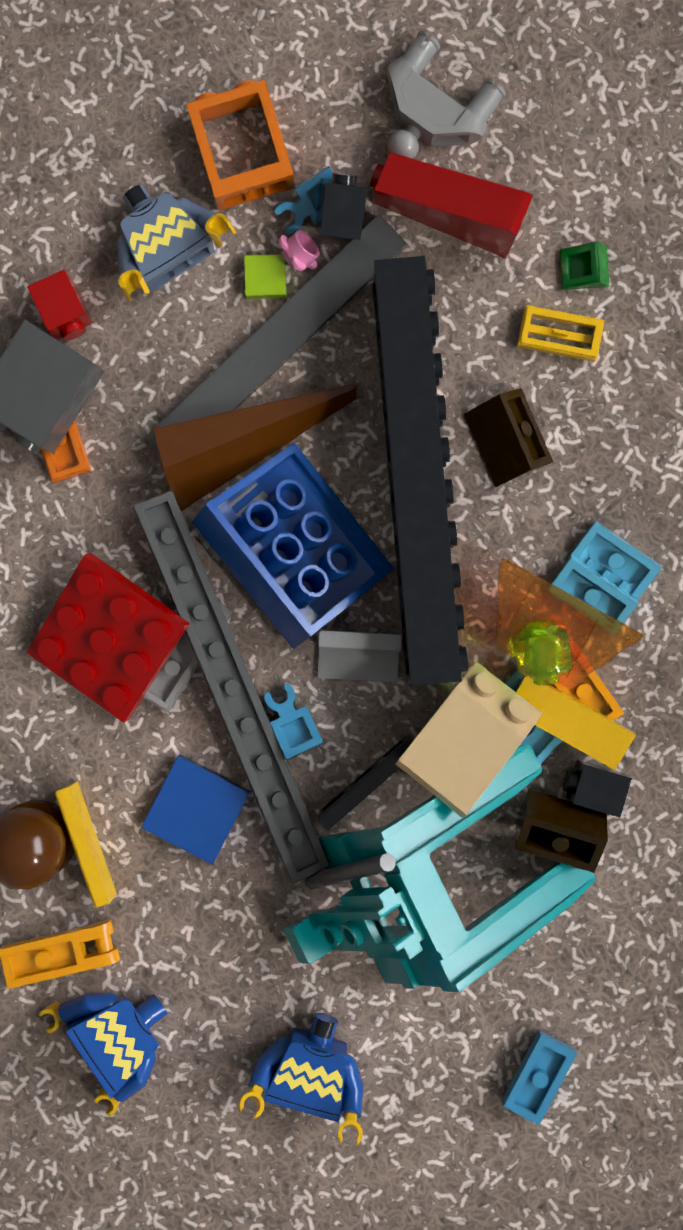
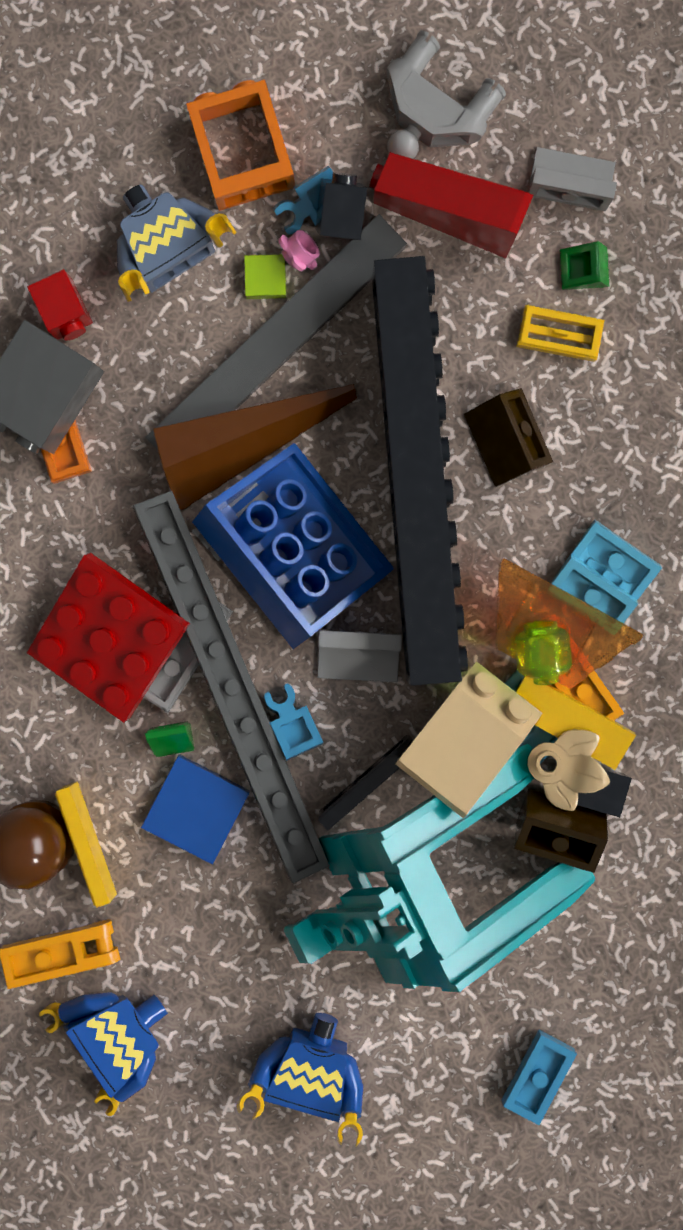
dark grey bar [305,853,396,889] -> none
none -> green slope [145,721,195,757]
none -> light grey panel [528,147,617,211]
none -> tan plate [528,729,610,811]

